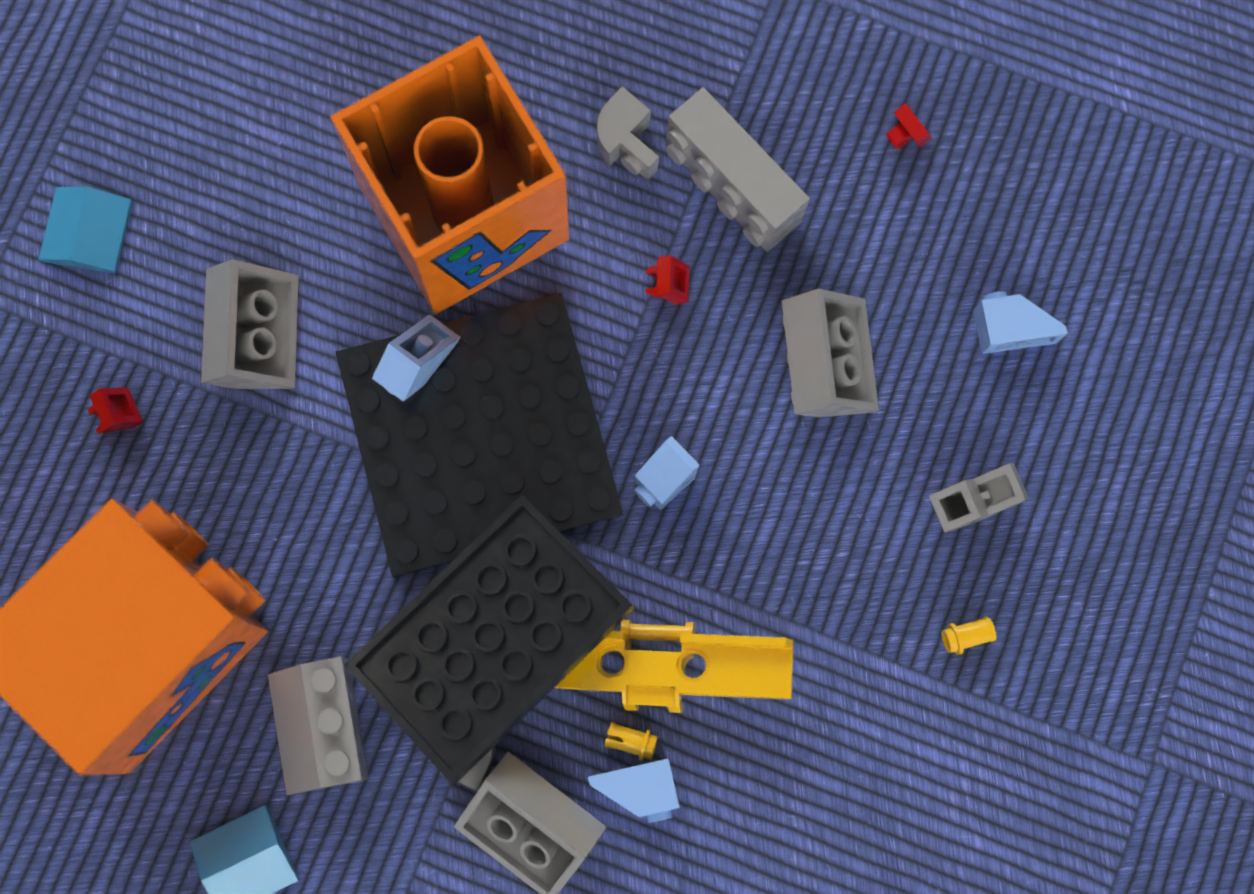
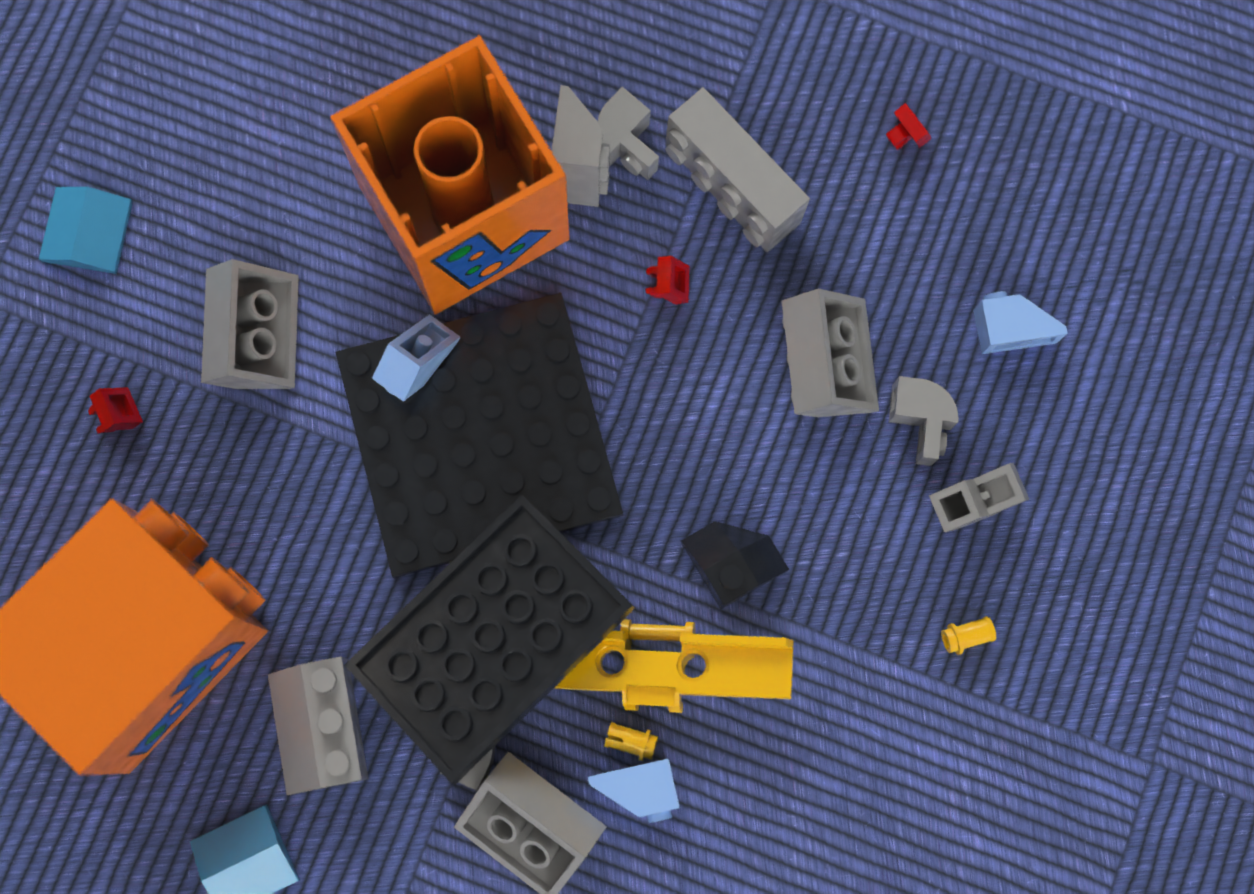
light blue slope [634,436,699,510] -> none
none -> light grey slope [551,85,610,207]
none -> black slope [681,521,789,610]
none -> light grey brick [889,376,959,466]

